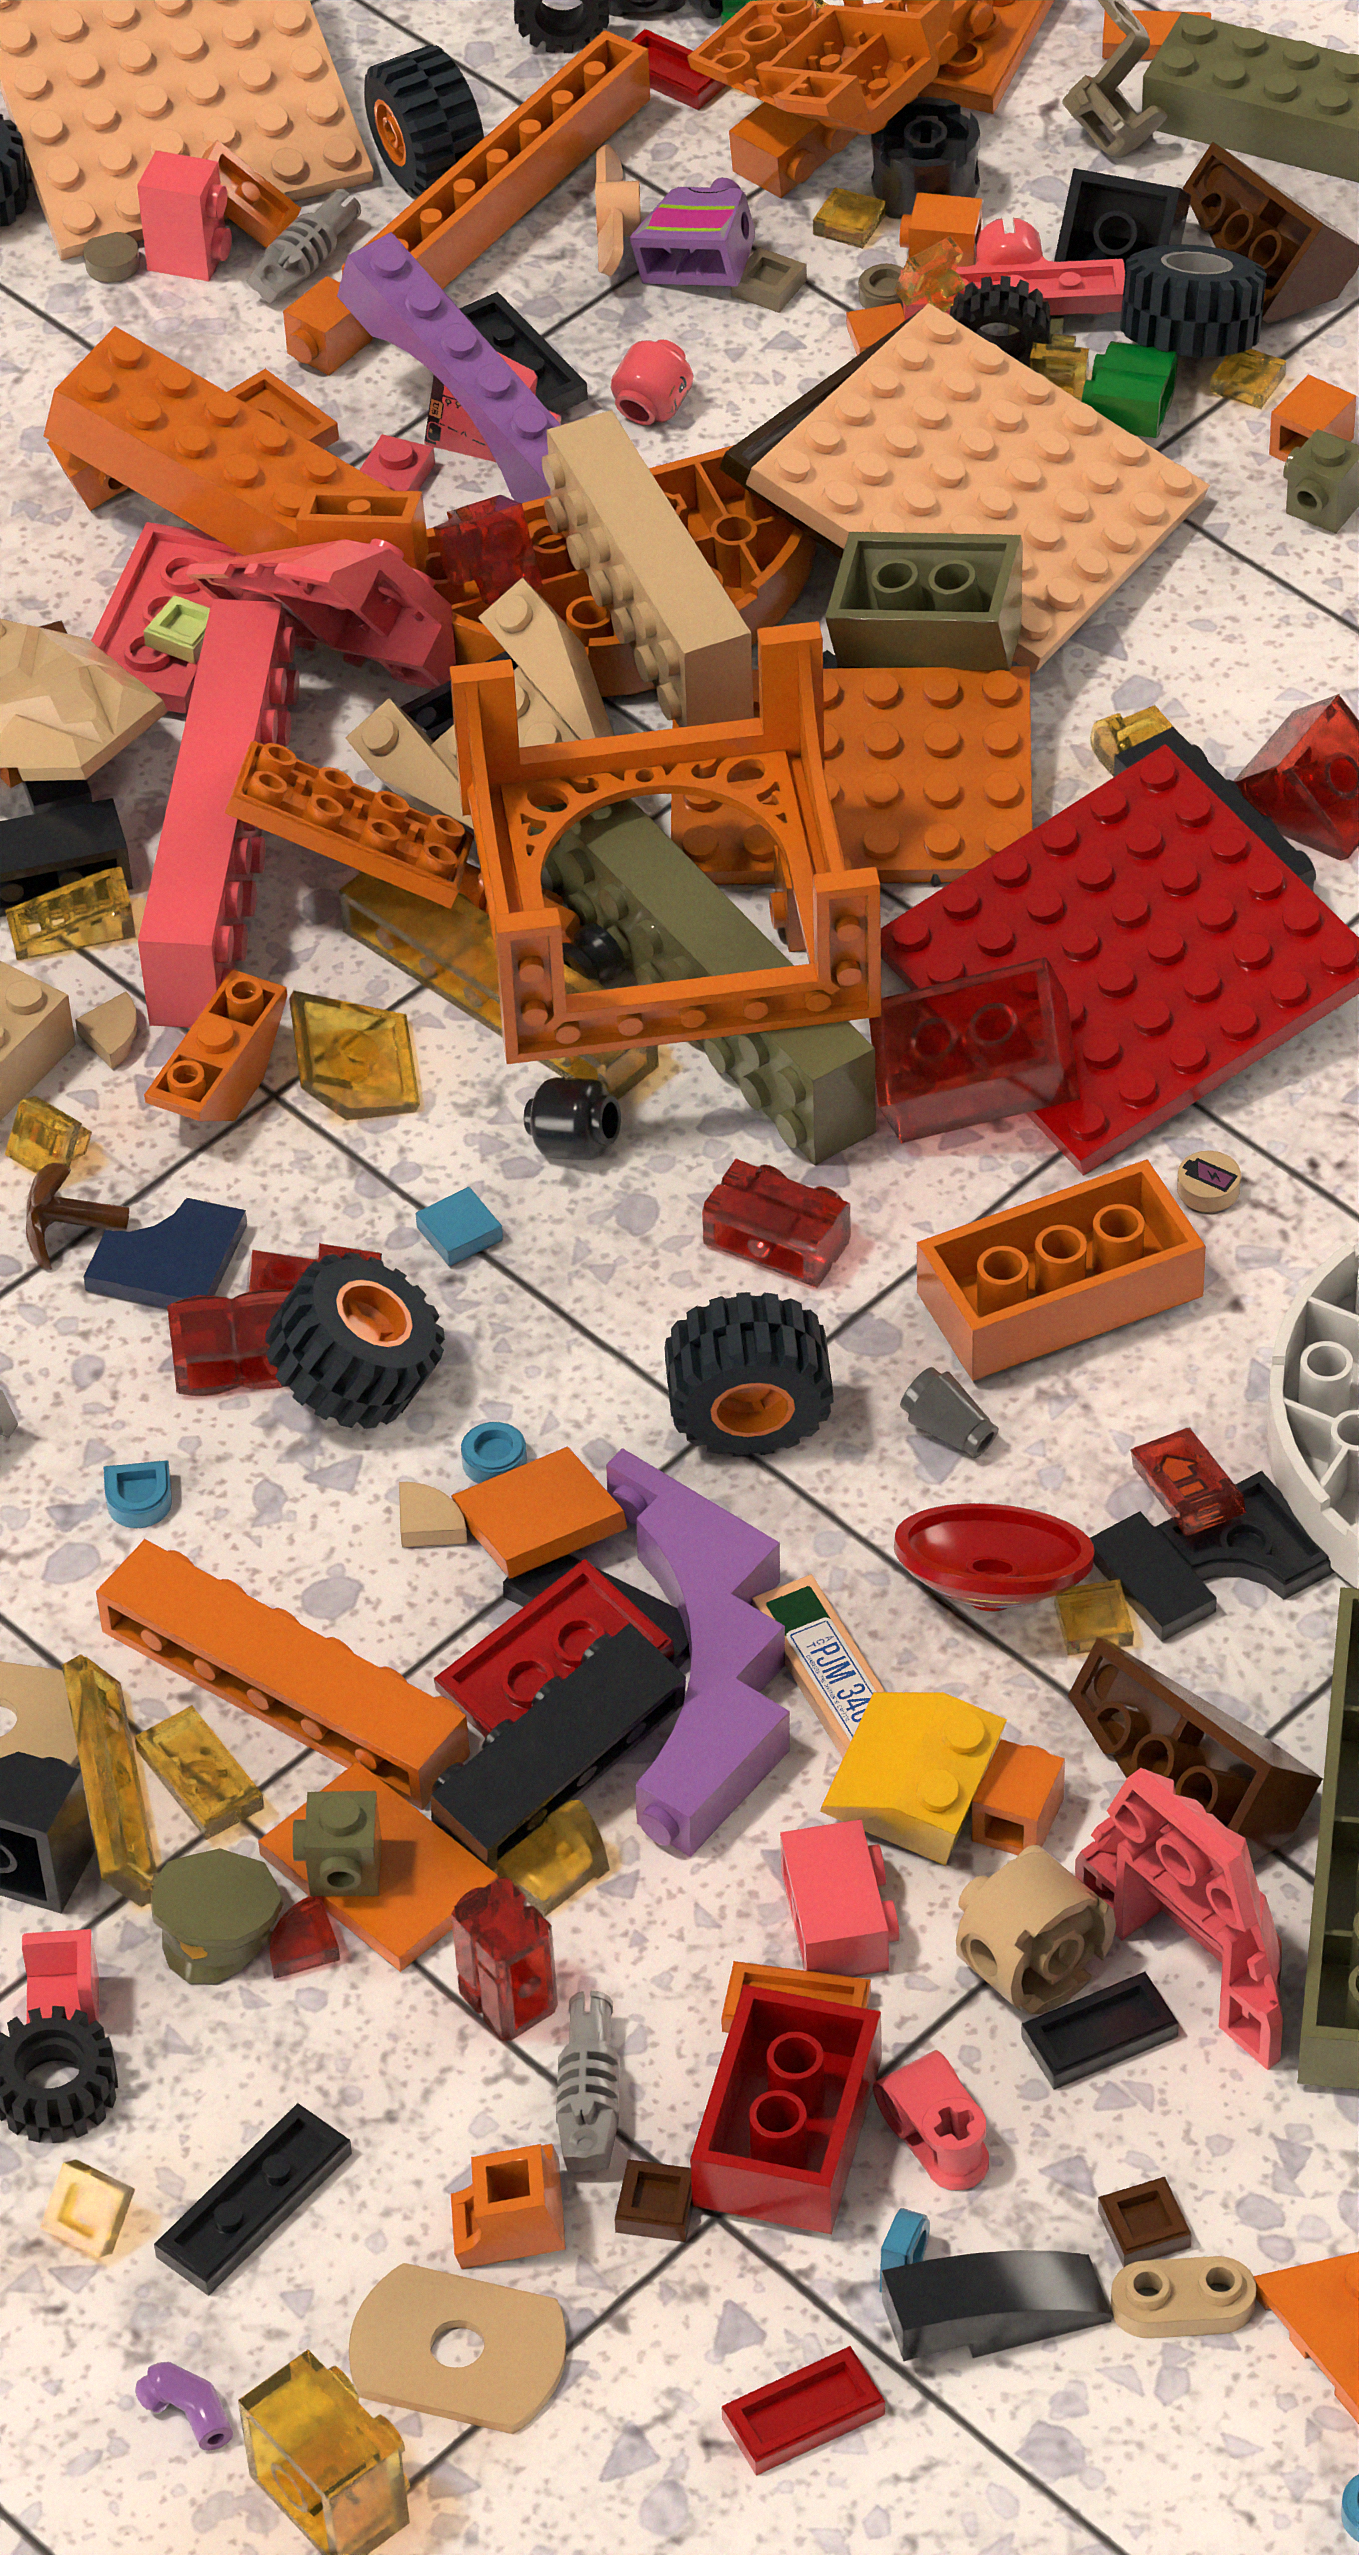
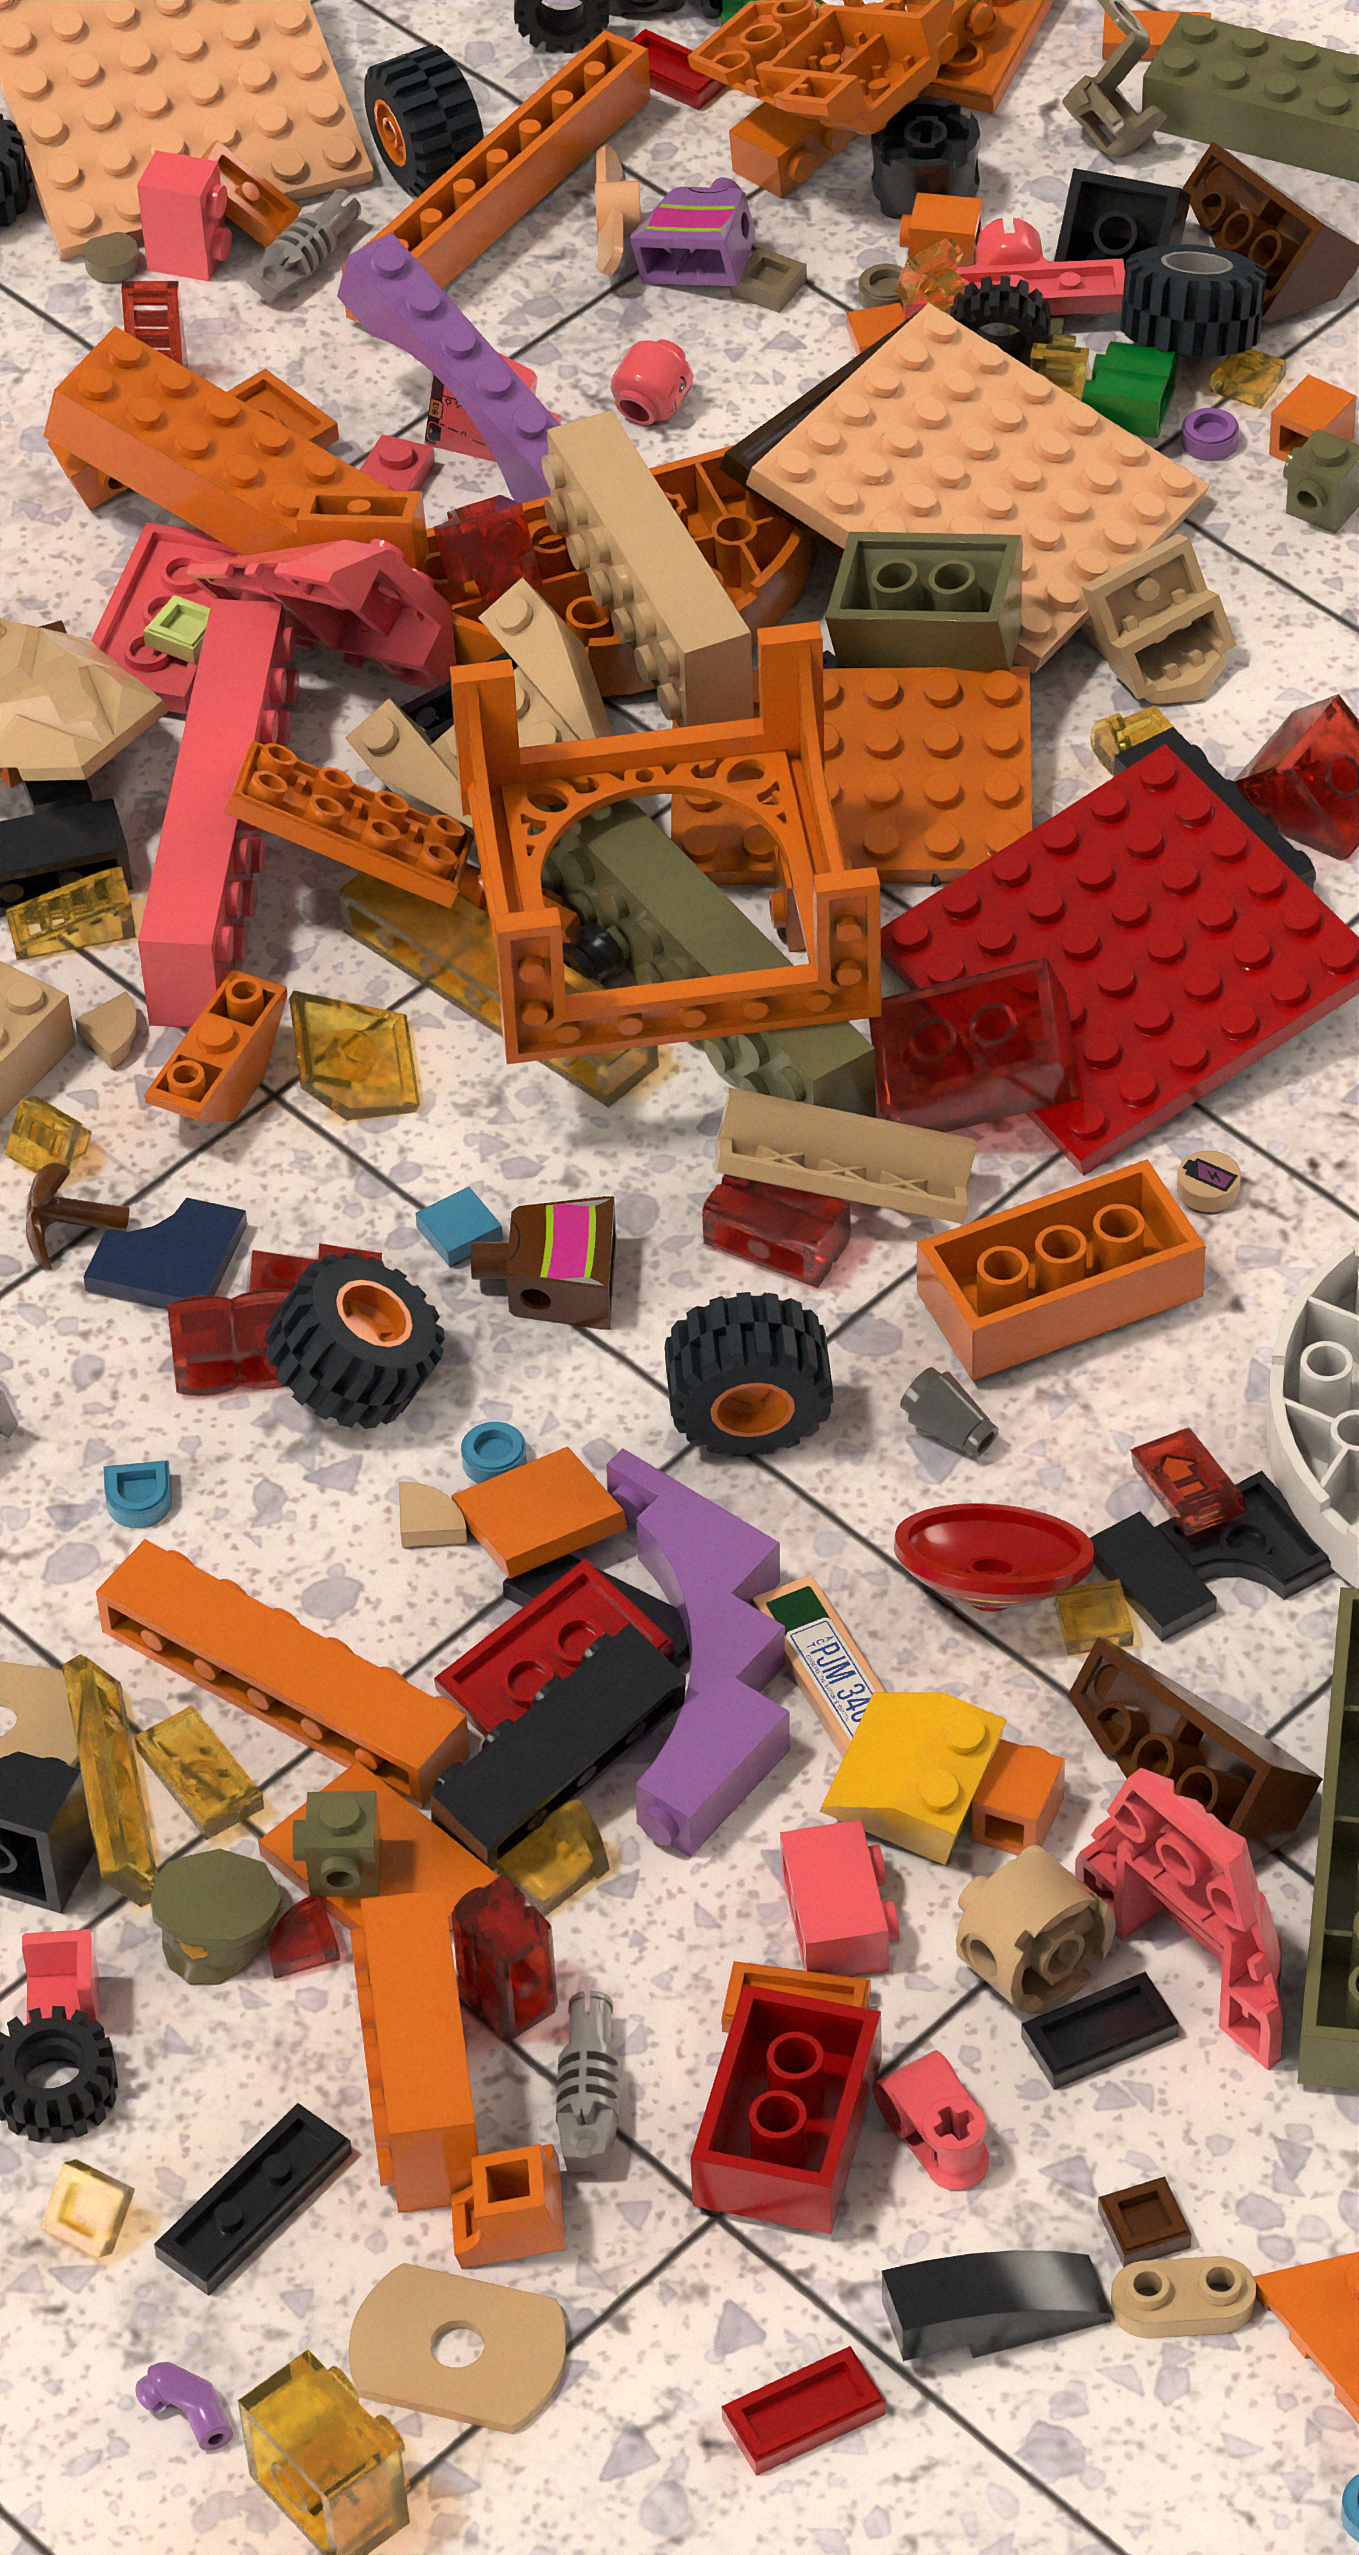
orange brick [283,276,373,376] -> none
black plate [459,291,588,414] -> none
black head [523,1077,621,1160] -> none
reddish brown tile [614,2159,693,2242] -> none
clear yellow tile [813,187,885,249] -> none
dark azure tile [879,2208,930,2292] -> none
none -> clear red slope [121,281,188,369]
none -> orange brick [350,1888,479,2213]
none -> reddish brown torso [471,1196,617,1330]
none -> tan fence [715,1087,977,1224]
none -> tan piece [1081,533,1237,704]
none -> medium lavender tile [1181,408,1239,461]

